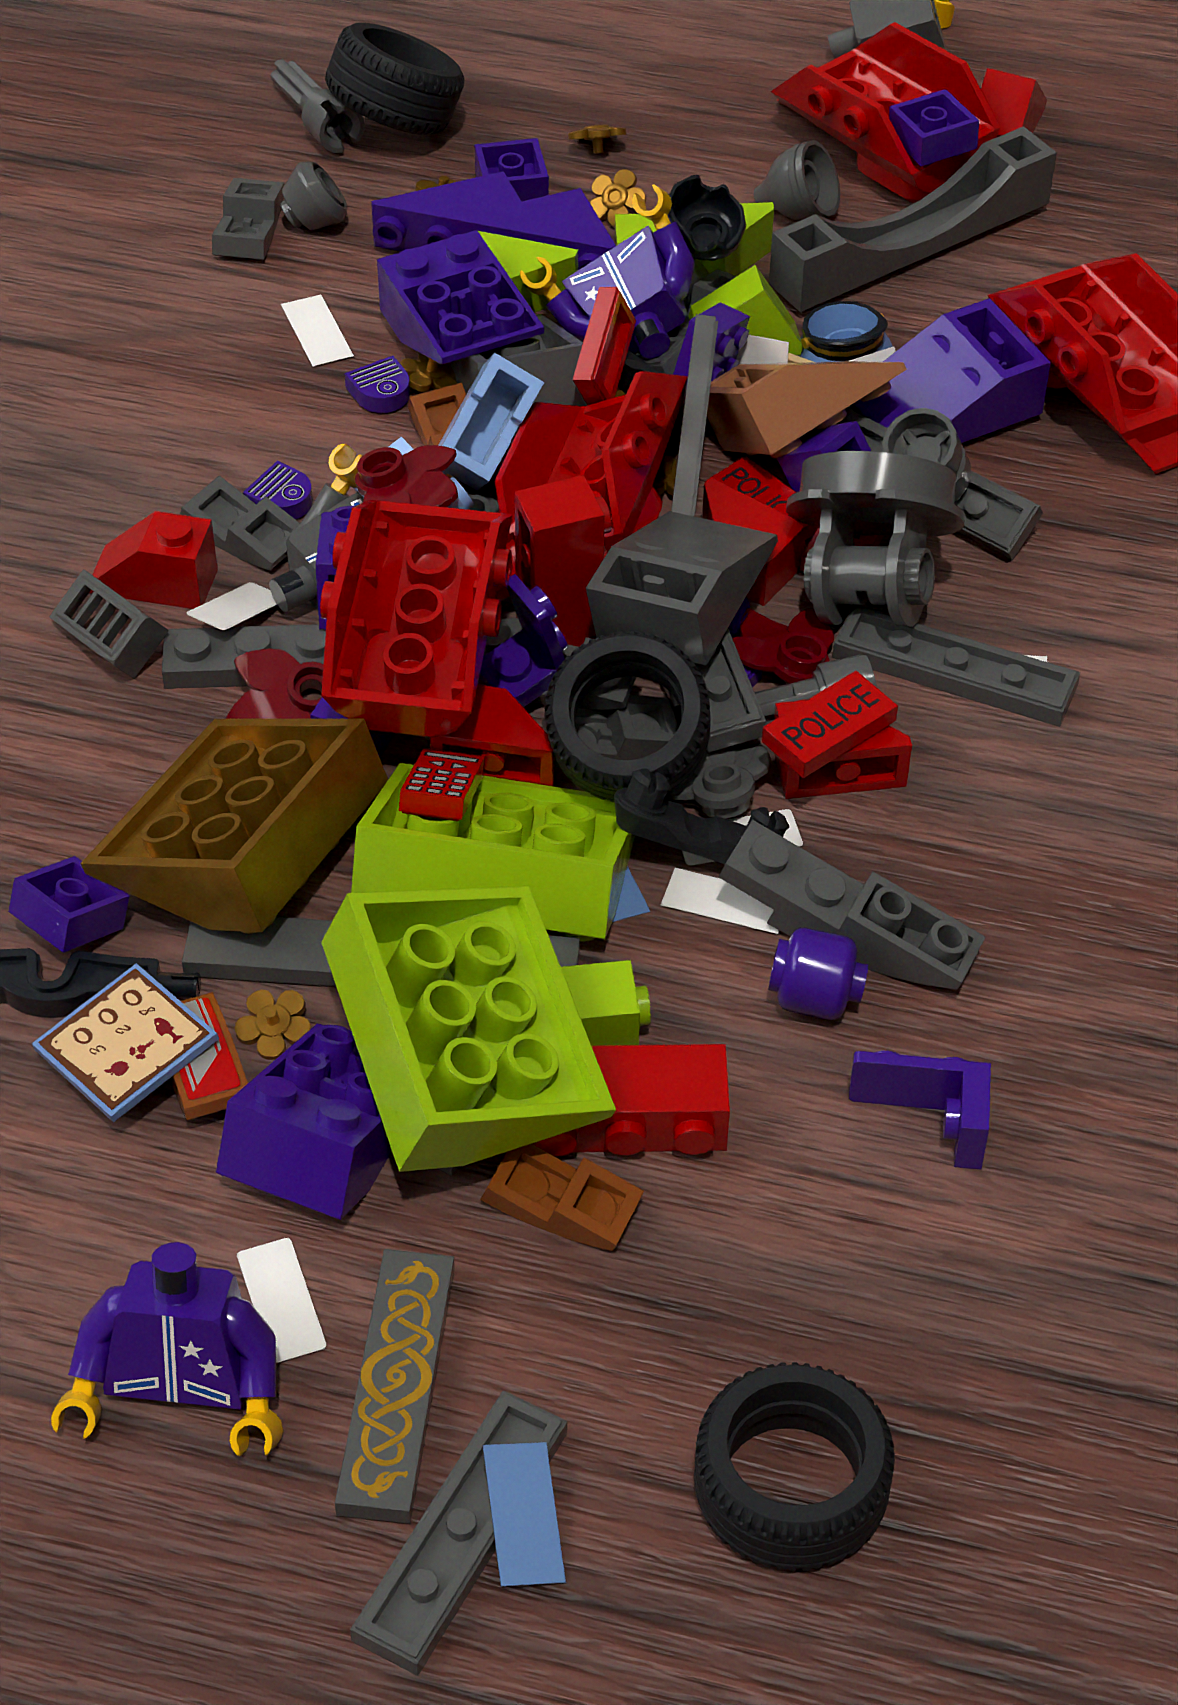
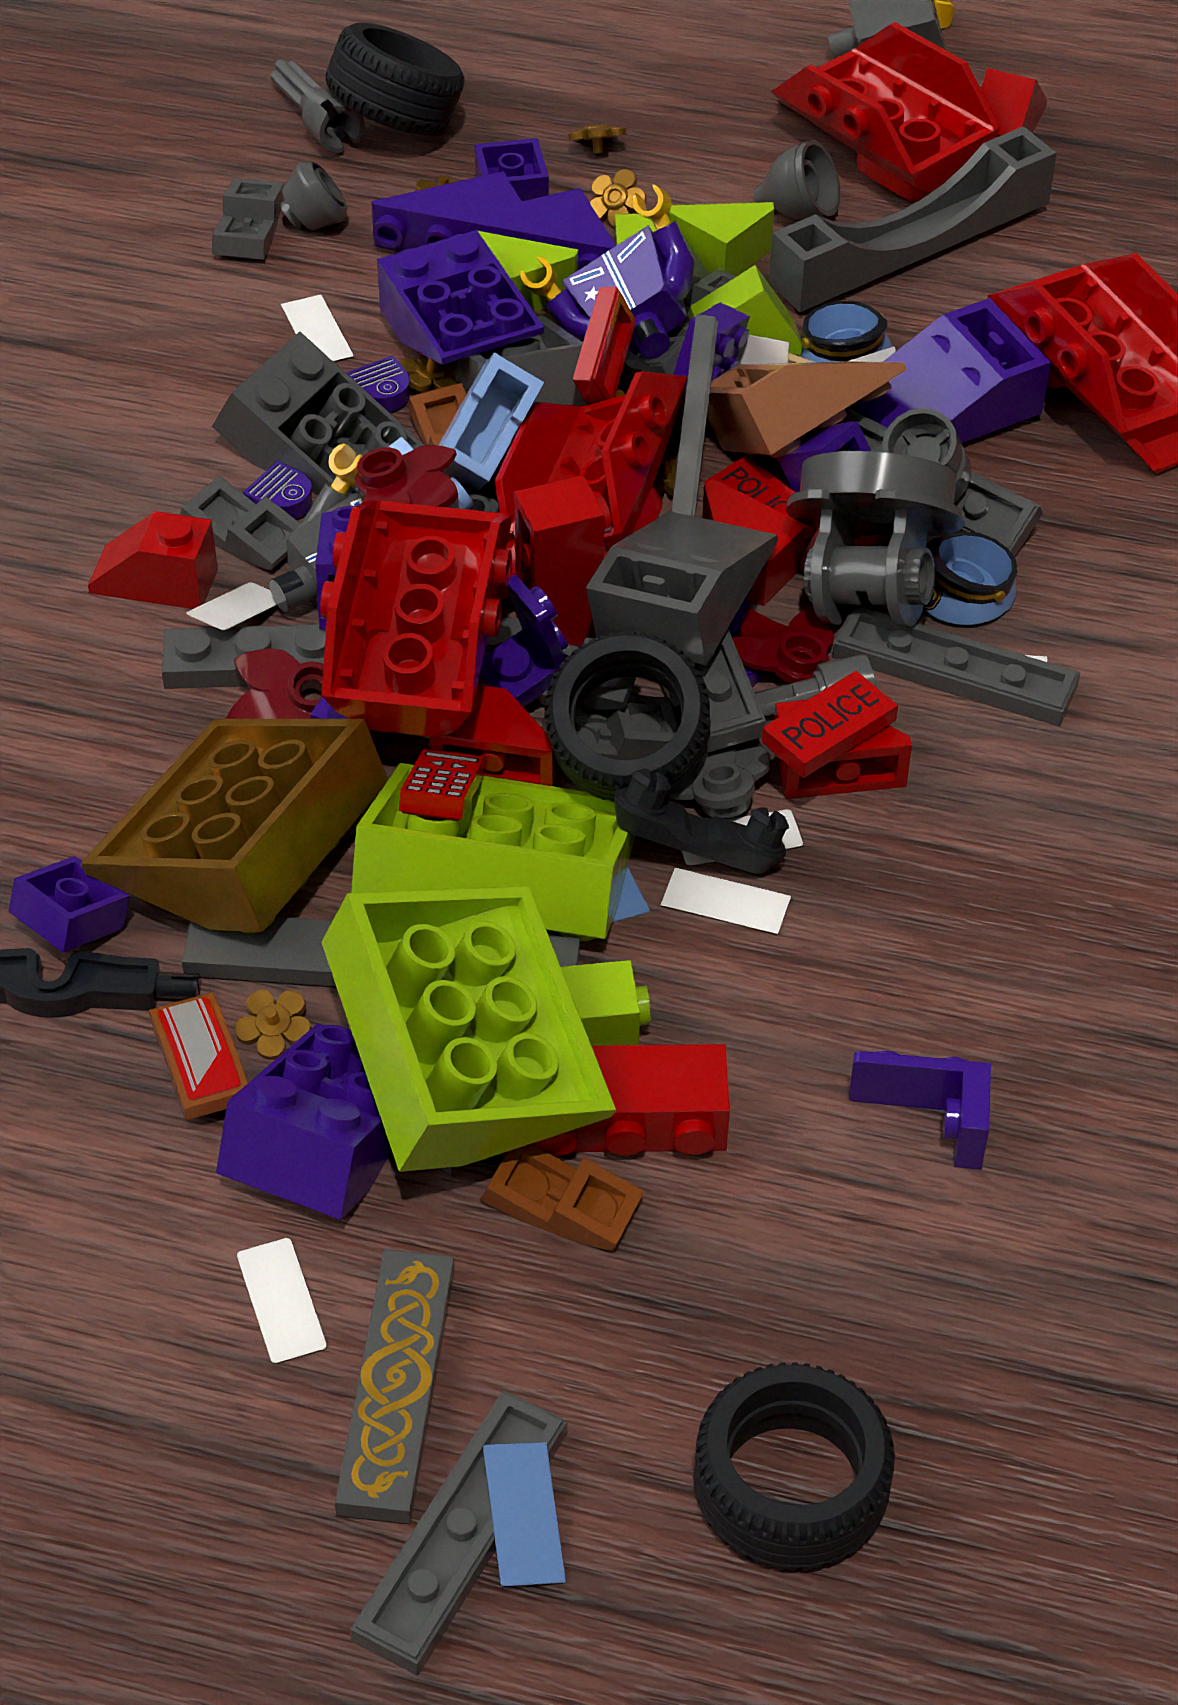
piece [31,963,219,1122] -> none
dark grey slope [49,569,169,679] -> none
dark purple torso [51,1242,283,1456] -> none
black hair [667,175,746,261] -> none
dark grey slope [719,820,985,989] -> none
dark purple head [768,927,869,1020] -> none
dark purple piece [889,89,979,166] -> none
none -> dark grey slope [212,331,424,496]
none -> medium blue piece [923,531,1017,625]

